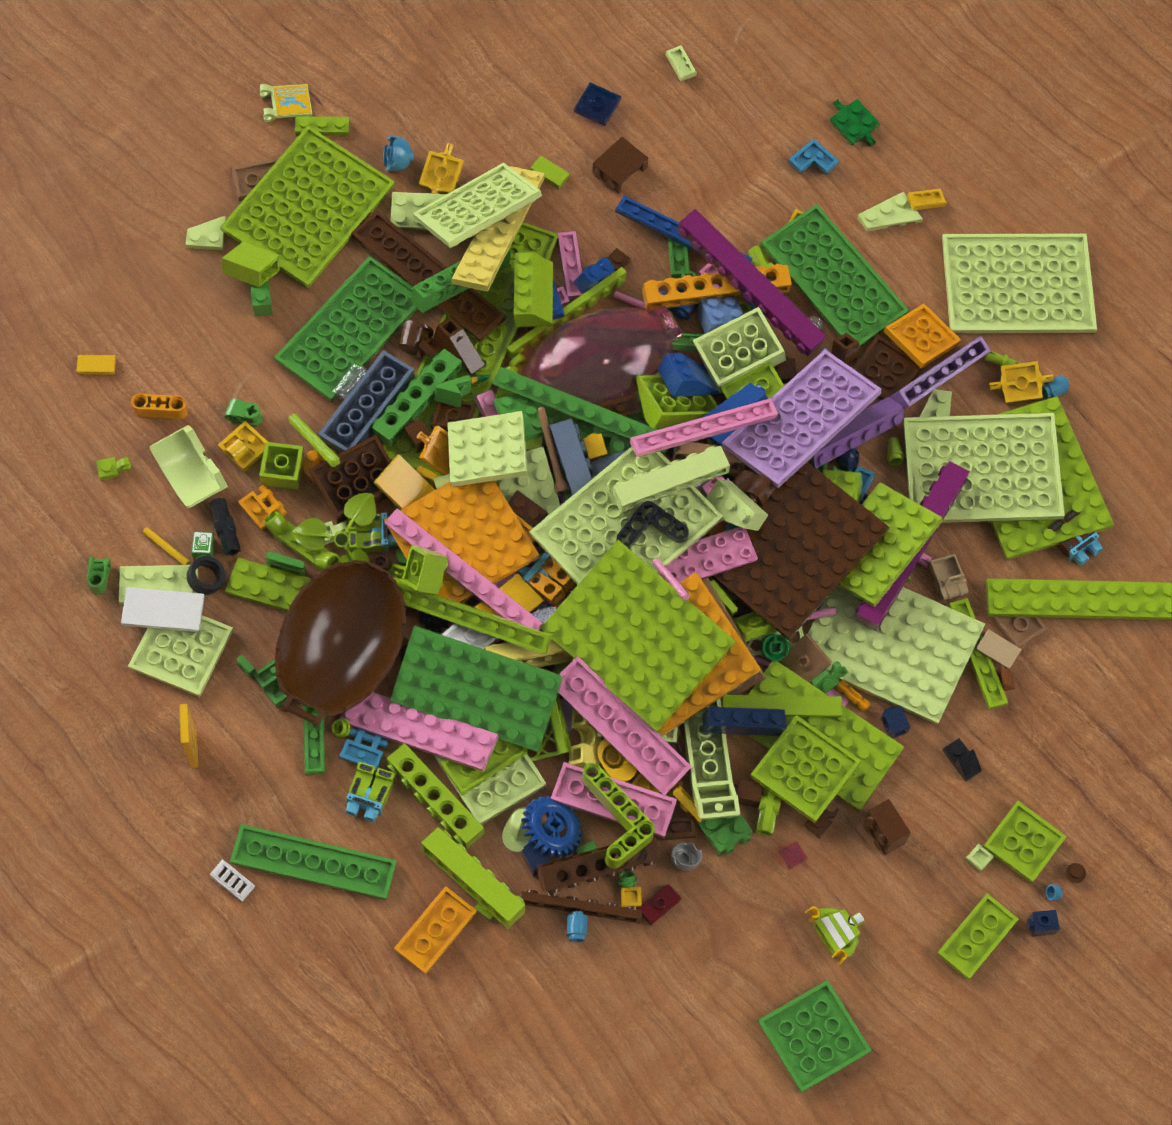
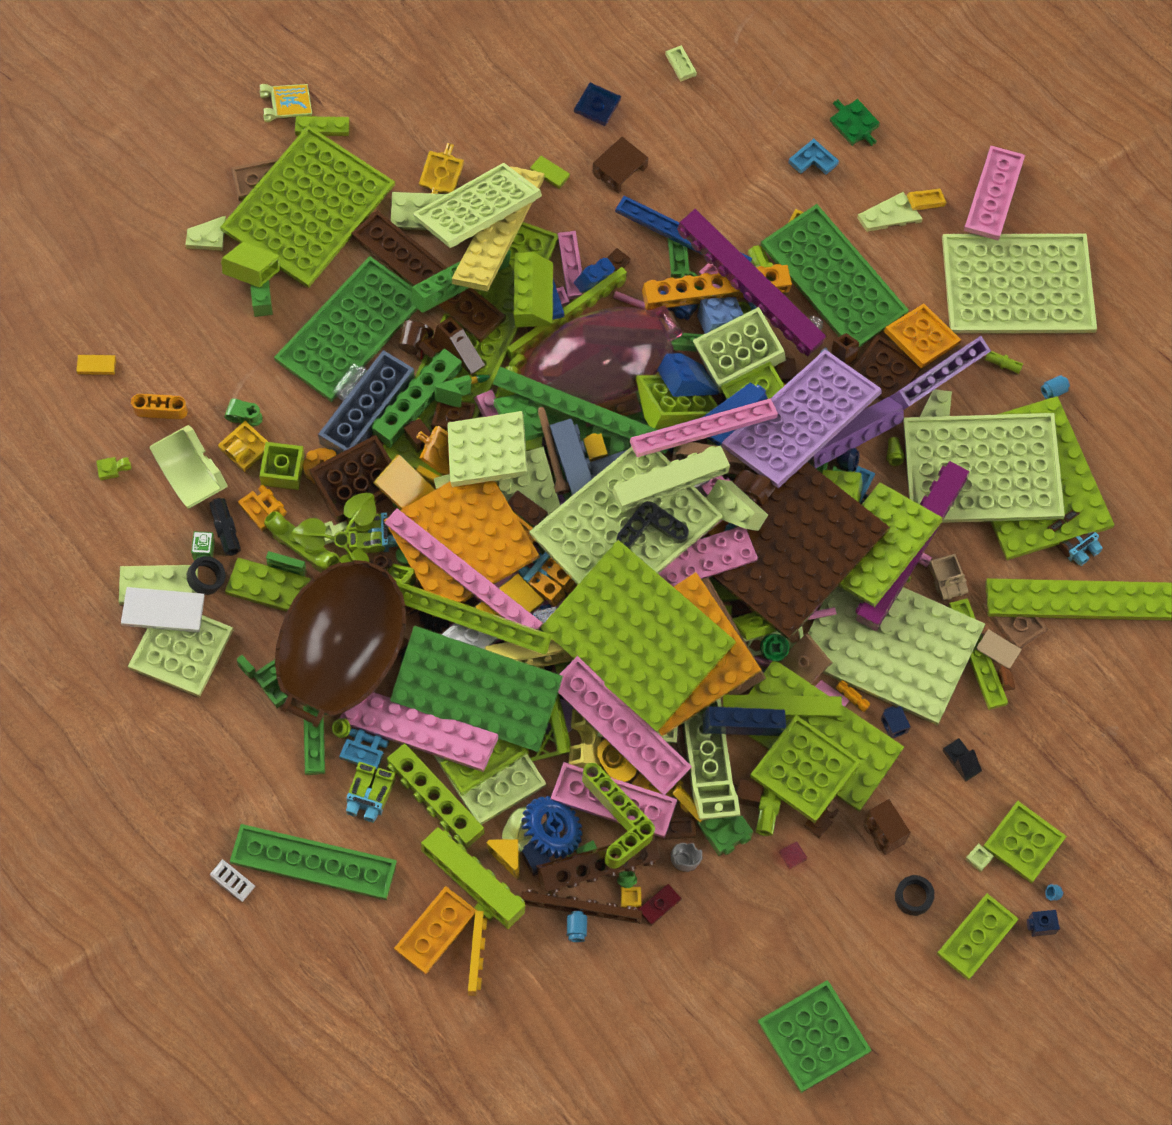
bright green piece [87,556,111,595] -> none
yellow bar [142,527,190,565] -> none
yellow tile [179,704,198,768] -> none
lime axle [288,413,340,467] -> none
dark azure cylinder [383,135,414,172] -> none
lime slope [401,544,448,595] -> none
bright pink bar [652,558,690,601] -> none
lime plate [711,580,738,617] -> none
torso [805,906,865,965] -> none
bright green plate [812,661,848,694] -> none
yellow plate [989,361,1054,403] -> none
reddish brown plate [1065,863,1086,883] -> none
none -> yellow plate [468,910,487,996]
none -> yellow slope [486,839,520,879]
none -> black tyre [895,875,935,916]
none -> bright pink plate [964,146,1025,241]

